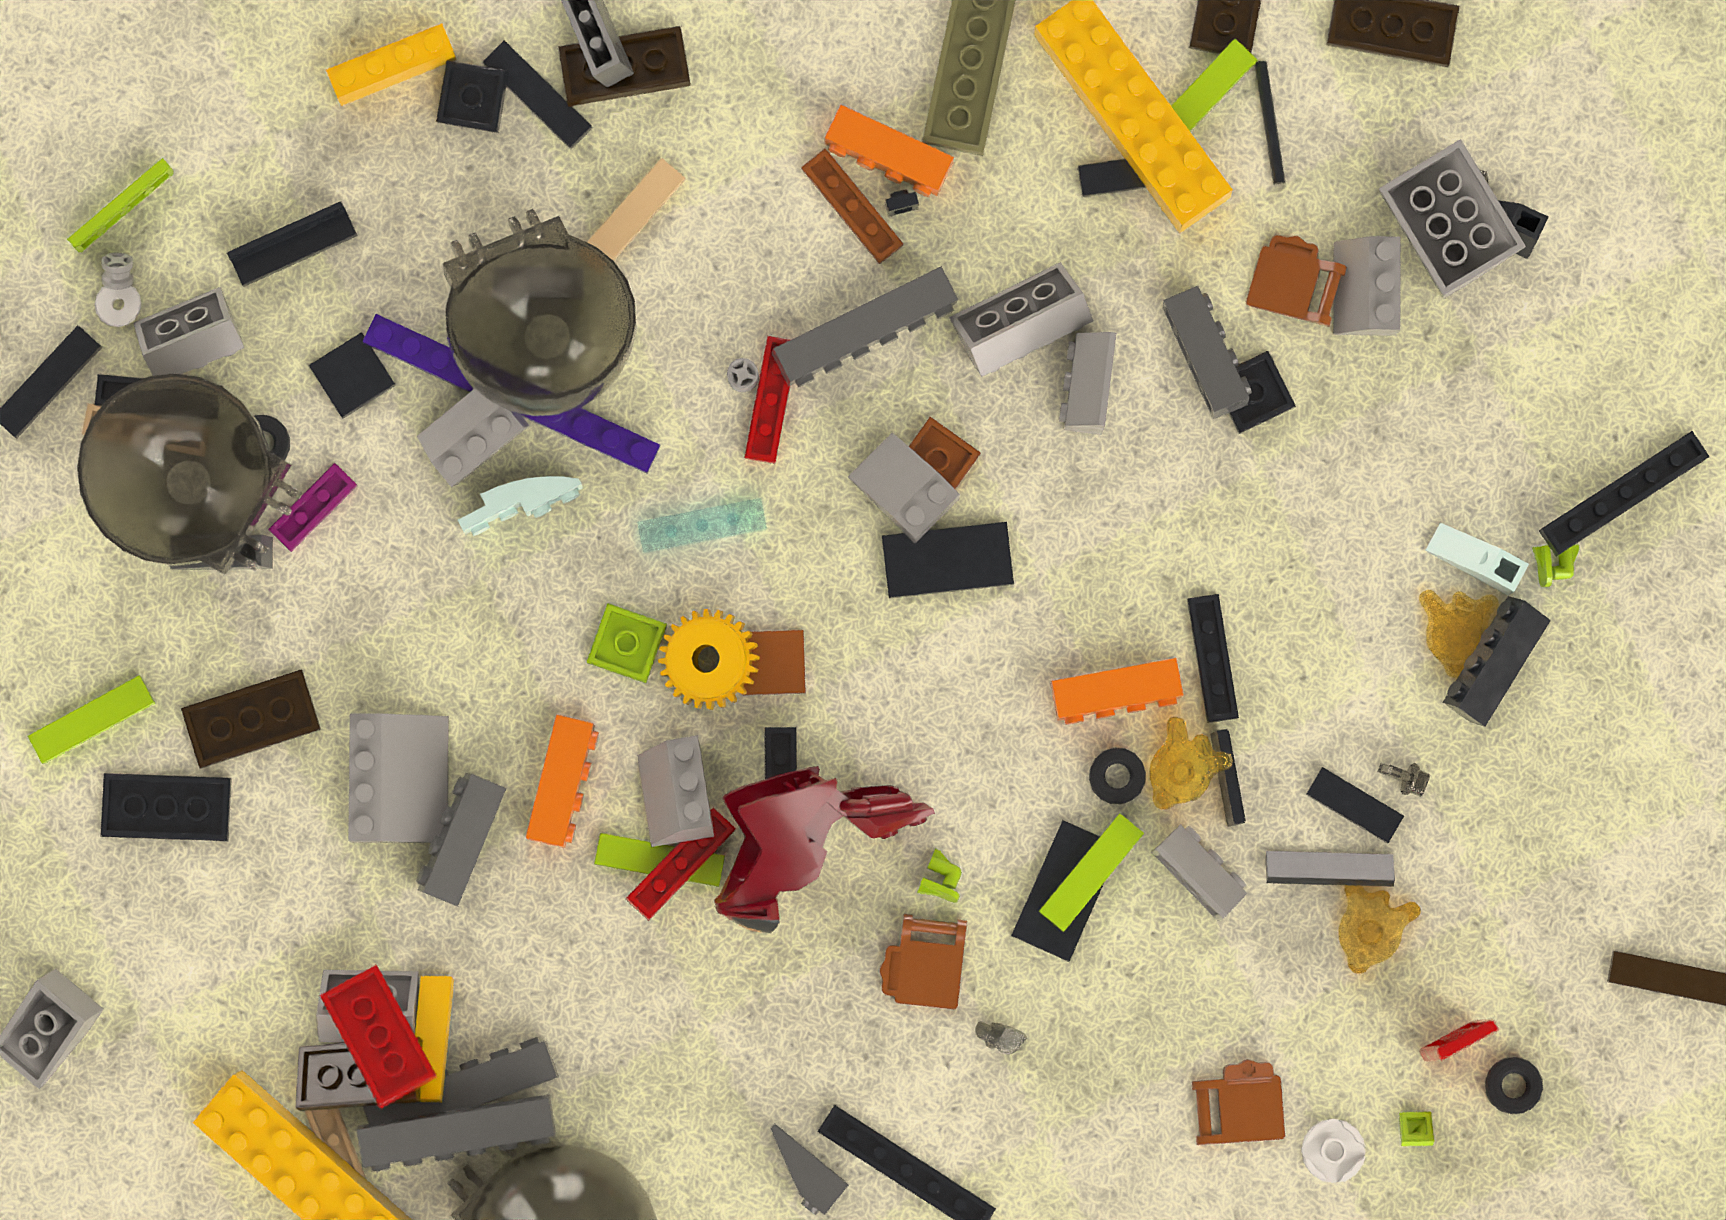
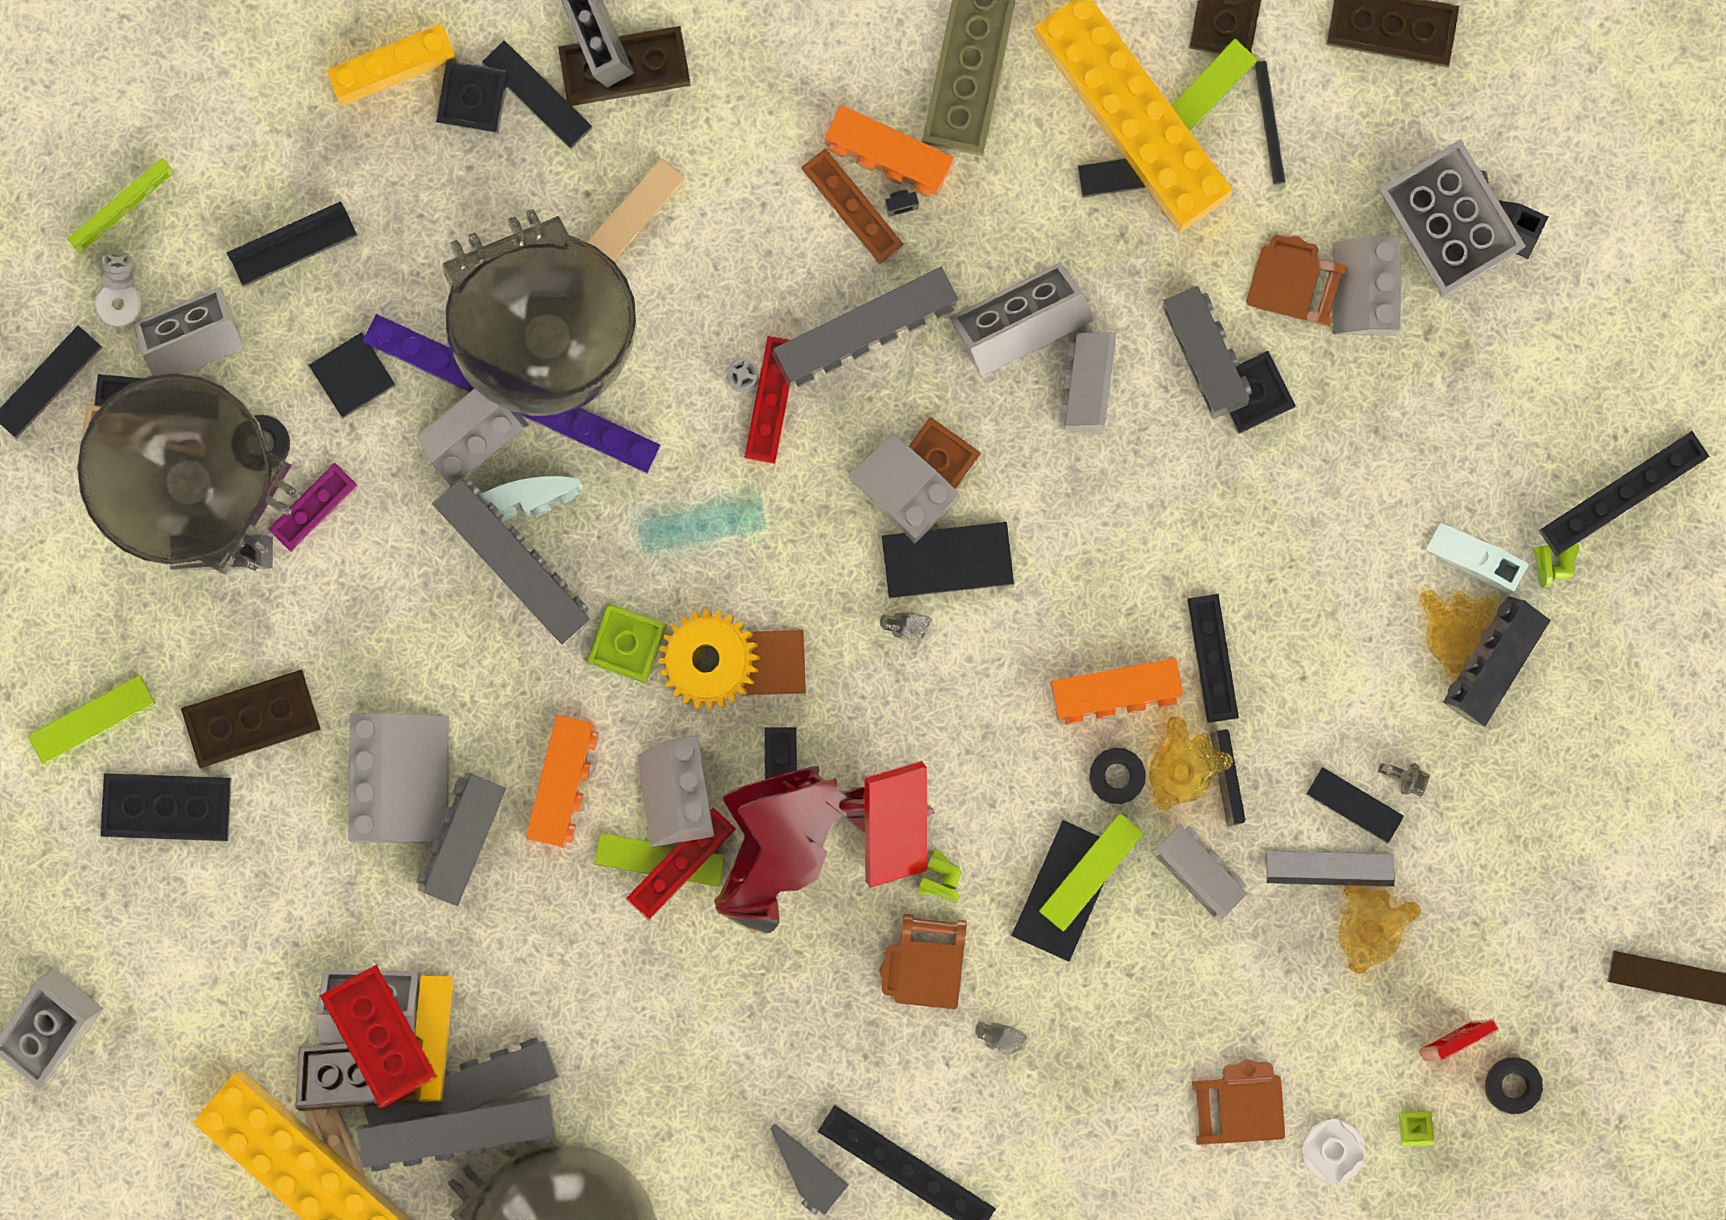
none -> dark grey brick [432,477,590,645]
none -> tile [864,761,927,888]
none -> clear smoke piece [880,612,932,640]

